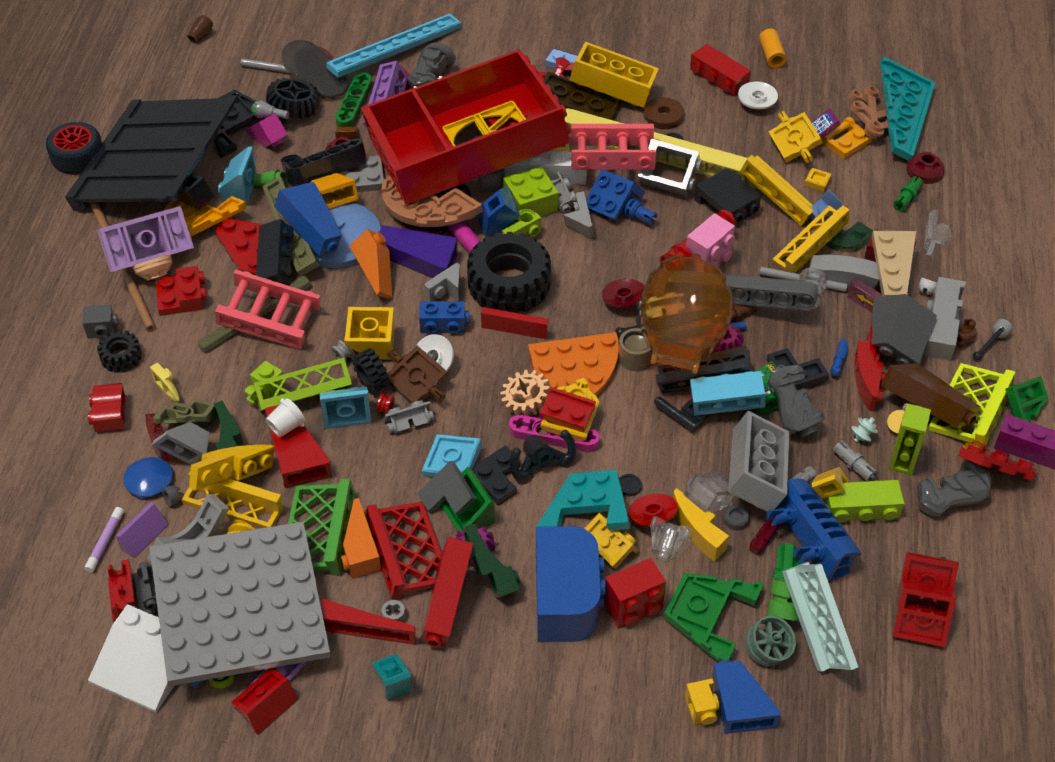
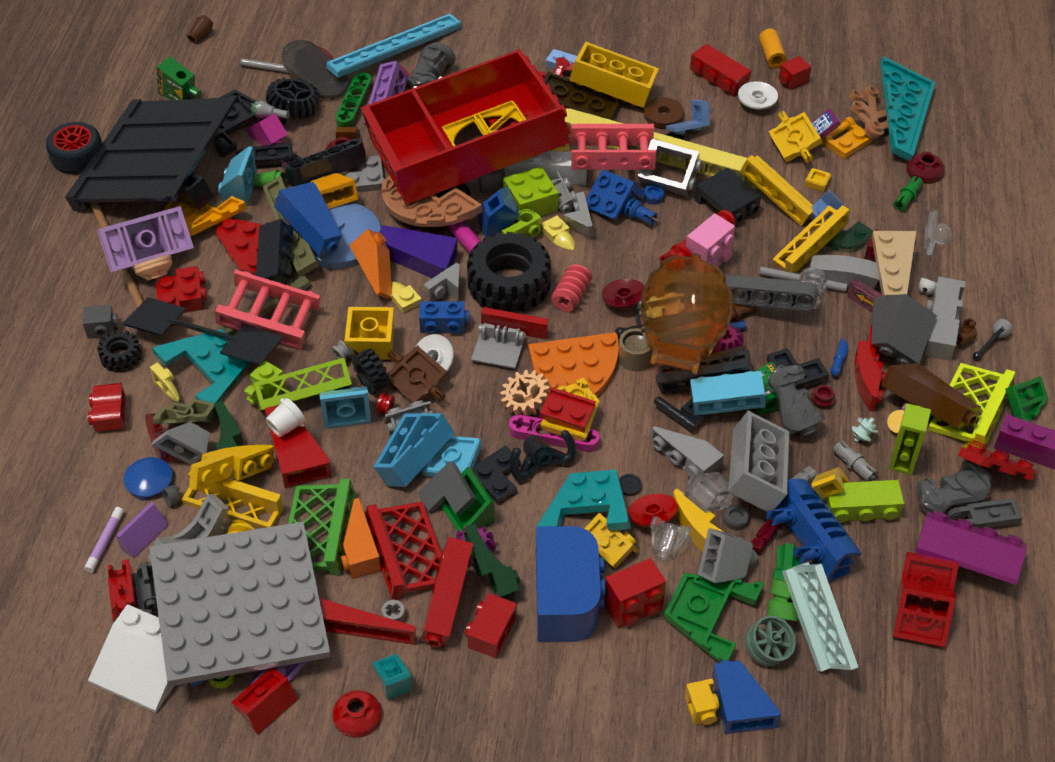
none -> black hinge [123,297,284,366]
none -> teal wing [153,329,250,403]
none -> green torso [157,56,202,100]
none -> black hinge [236,143,293,166]
none -> red piece [332,690,382,738]
none -> dark azure wedge [373,413,455,487]
none -> light yellow plate [391,281,422,313]
none -> red brick [465,593,517,658]
none -> light grey hinge [471,323,526,369]
none -> light yellow plate [541,216,575,251]
none -> coral piece [551,264,592,312]
none -> blue tile [643,185,664,205]
none -> light grey slope [650,426,724,485]
none -> medium blue bracket [666,99,711,135]
none -> light grey torso [698,528,757,583]
none -> red brick [778,56,811,90]
none -> dark red plate [812,385,835,407]
none -> magenta slope [915,511,1027,585]
none -> dark grey hinge [947,498,1023,529]

